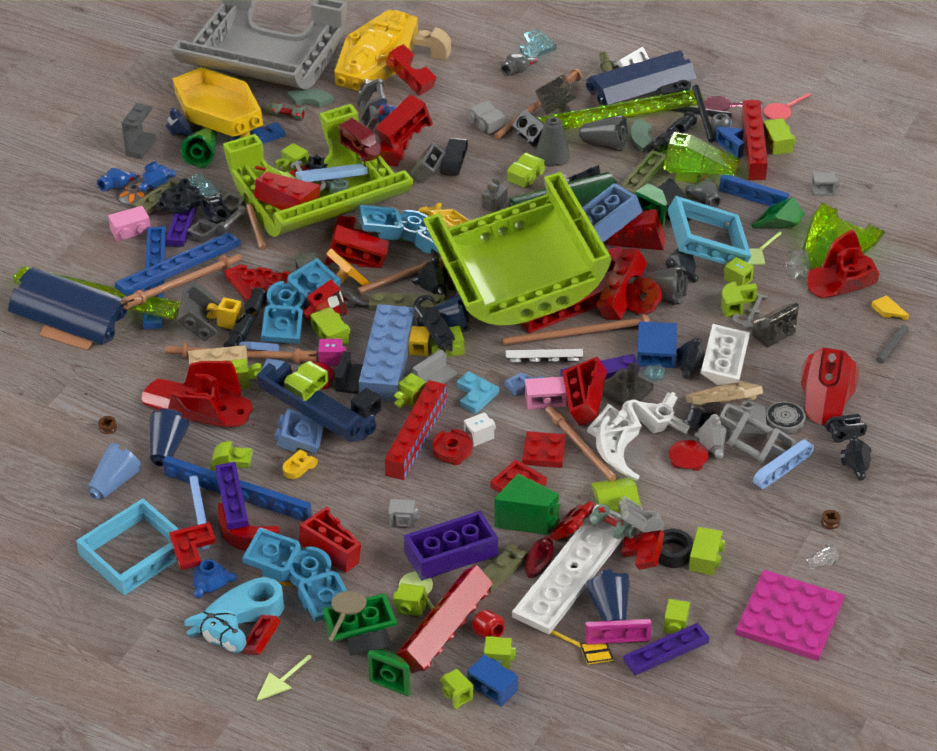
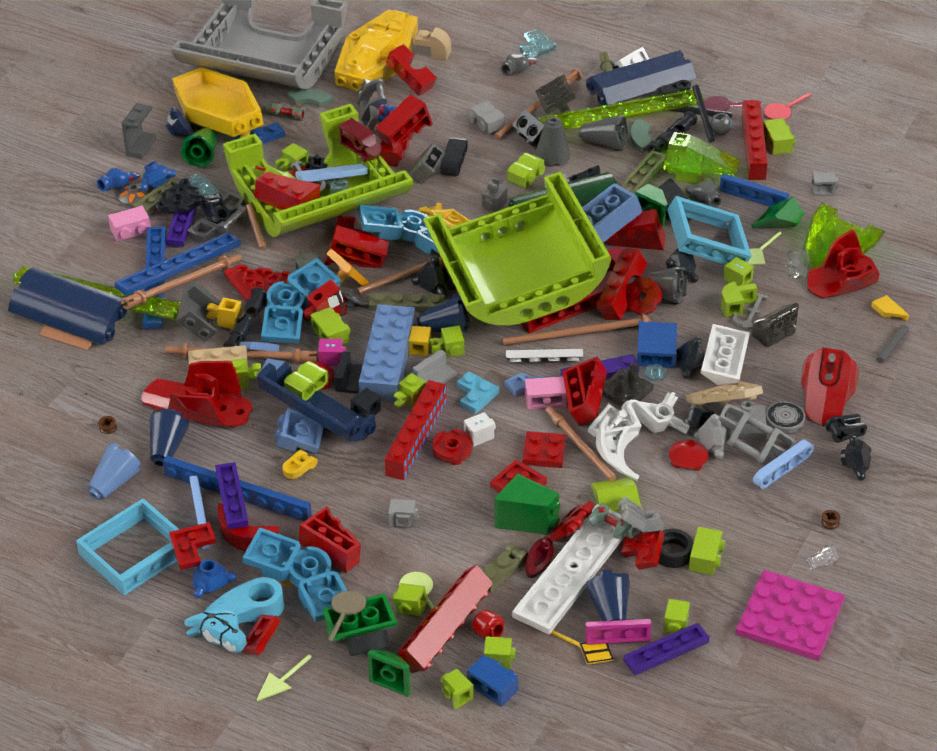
lime brick [210,441,253,472] -> none
dark purple brick [404,511,498,581] -> none
black plate [414,295,455,352] -> none
blue slope [715,127,744,159] -> none

